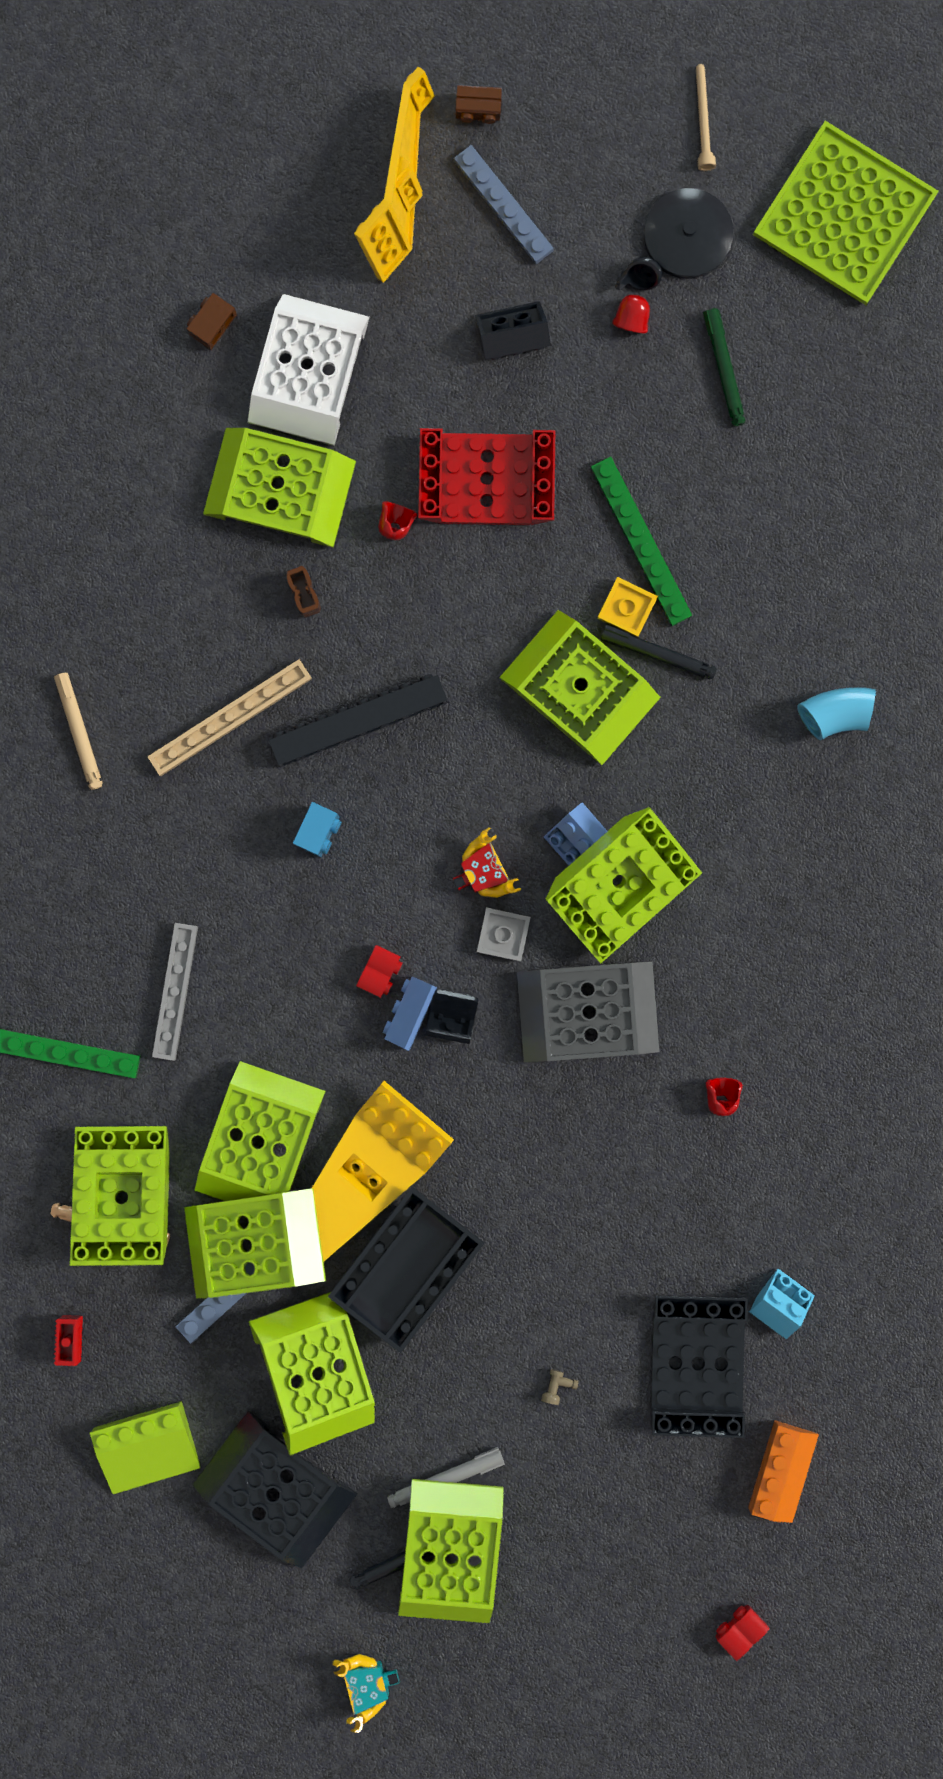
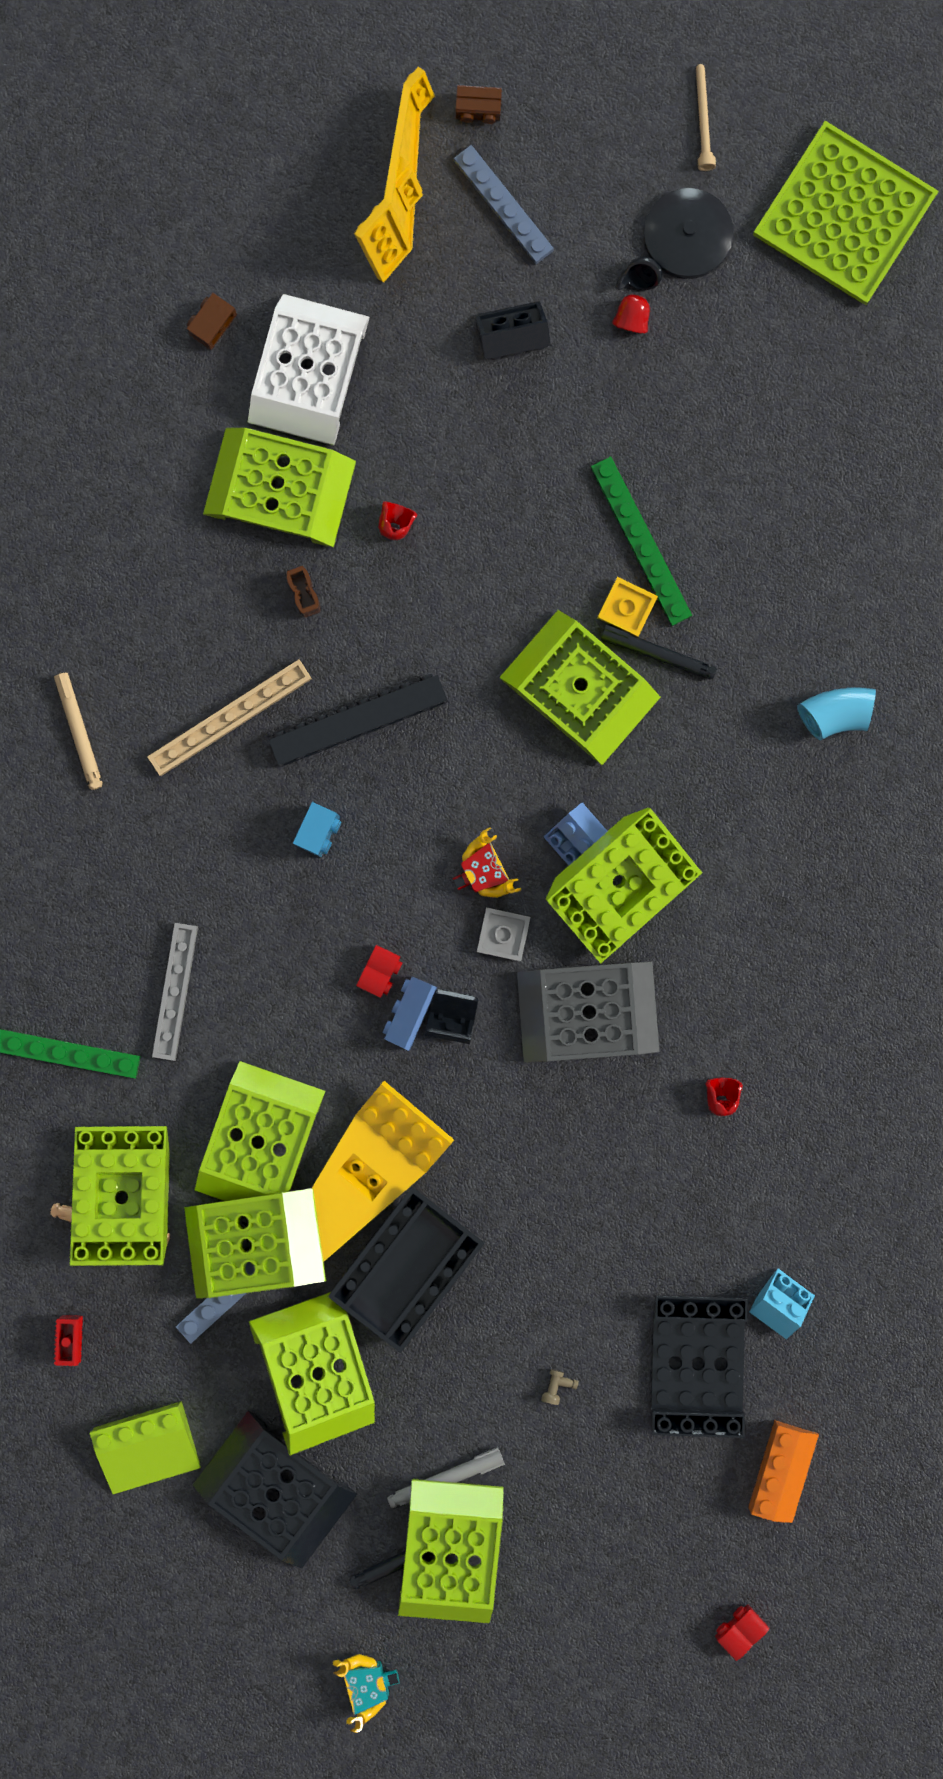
red slope [418,428,555,525] -> none
dark green piece [703,308,746,427] -> none

